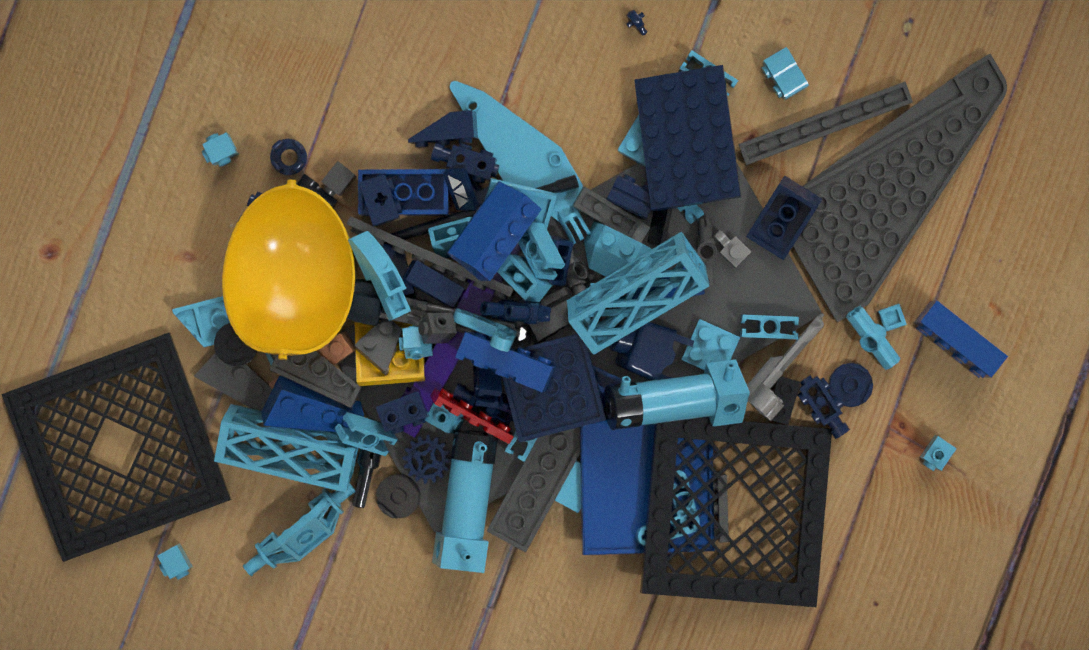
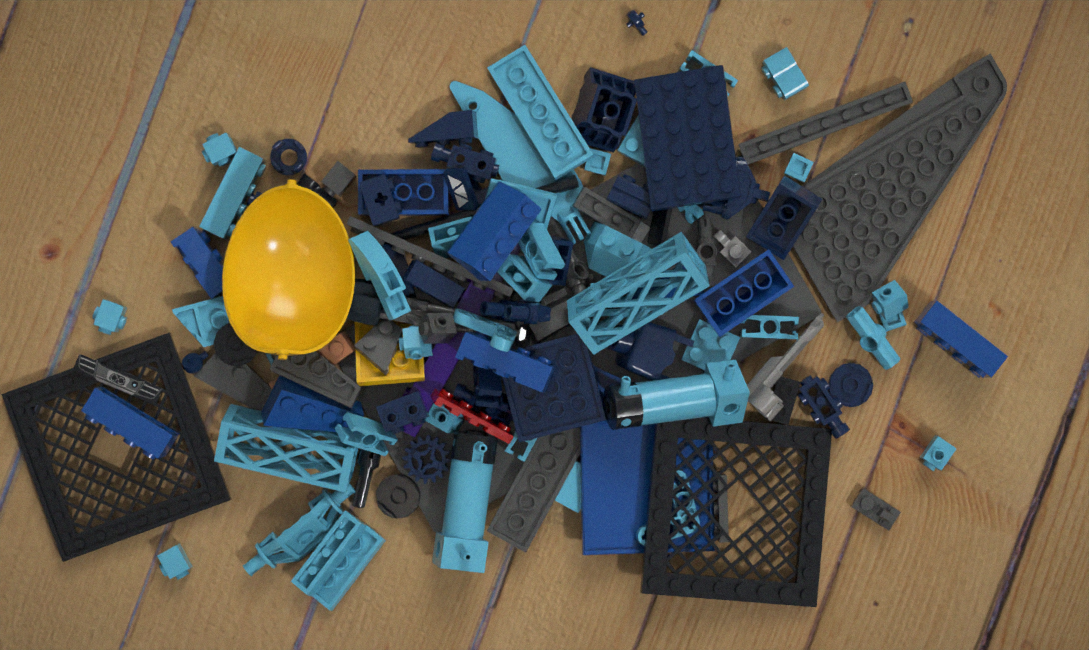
none -> sticker [73,354,162,405]
none -> blue brick [81,387,179,460]
none -> medium azure brick [92,299,127,335]
none -> blue wedge [171,227,224,299]
none -> dark blue piece [182,351,209,374]
none -> medium azure brick [199,147,266,240]
none -> medium azure slope [291,510,386,611]
none -> medium azure plate [487,45,594,180]
none -> dark blue slope [571,67,637,153]
none -> medium azure plate [584,148,611,176]
none -> blue slope [693,249,794,337]
none -> dark blue connector [702,156,771,220]
none -> medium azure plate [784,153,814,183]
none -> dark grey hinge [851,488,901,531]
none -> medium azure brick [871,280,909,320]

